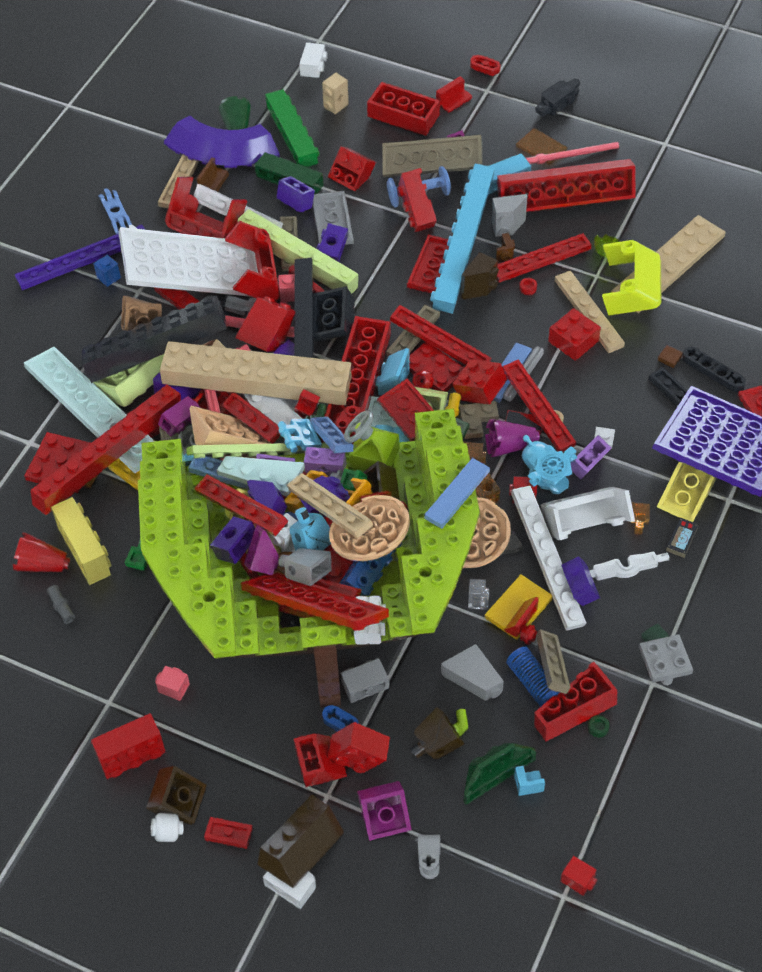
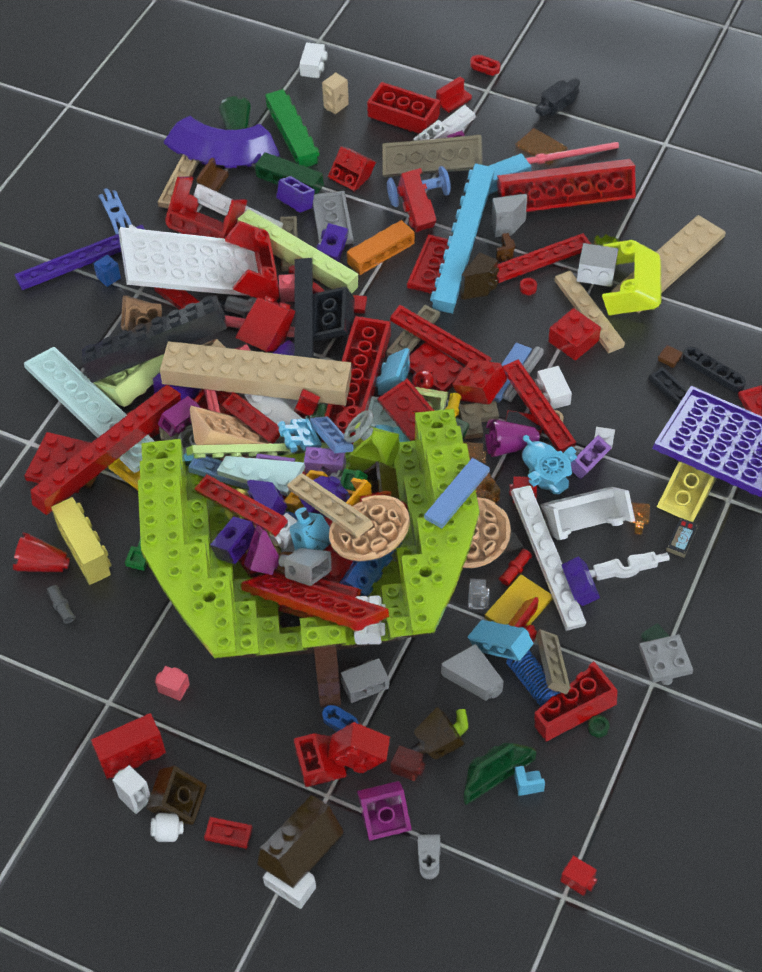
none -> white brick [113,765,150,814]
none -> orange brick [347,220,414,275]
none -> red tile [353,295,367,314]
none -> clear red brick [391,745,425,781]
none -> white slope [413,105,476,141]
none -> medium azure brick [468,620,534,661]
none -> red pin [499,549,532,586]
none -> white brick [535,366,572,409]
none -> light grey slope [577,243,618,287]

